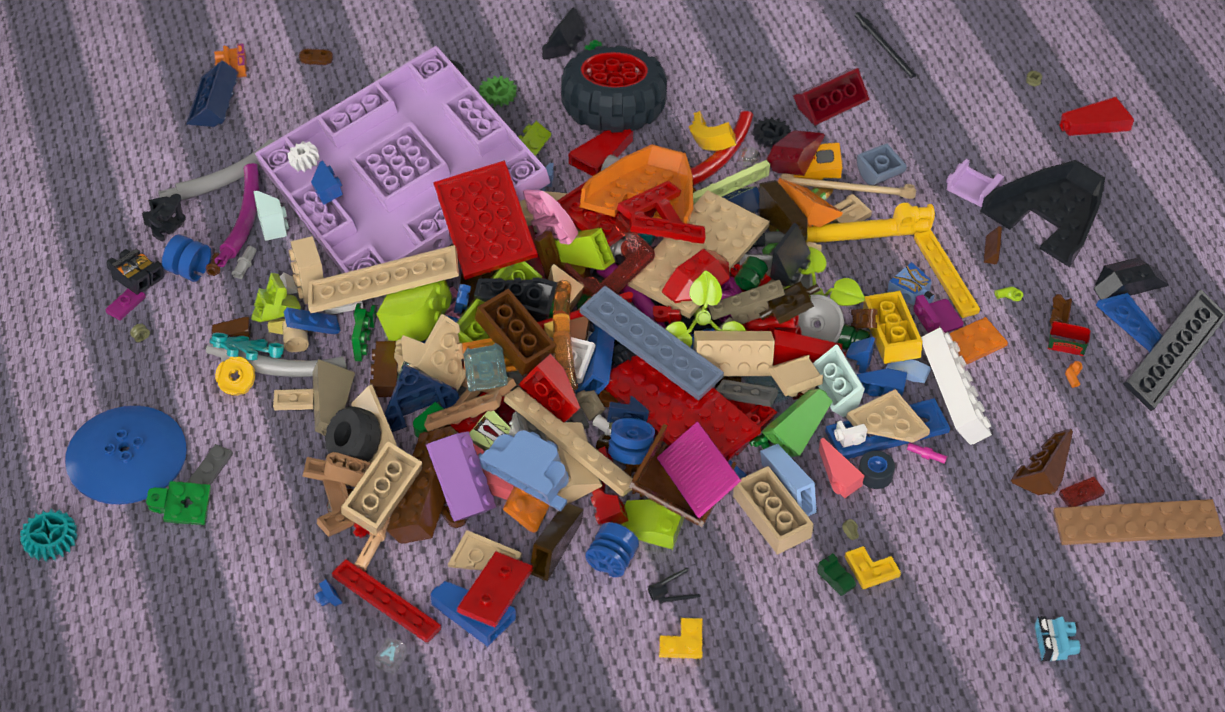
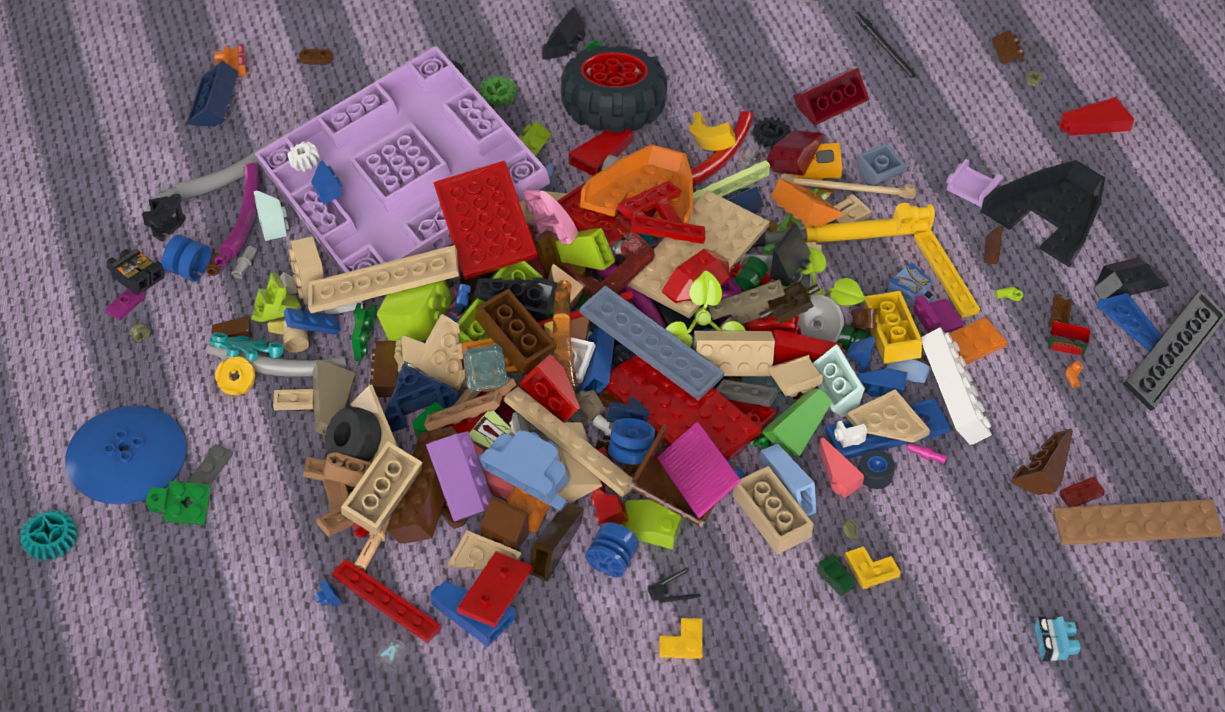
red piece [653,306,681,324] -> none
dark brown slope [759,180,808,236] -> none
none -> reddish brown slope [480,496,529,551]
none -> reddish brown bracket [992,30,1025,64]

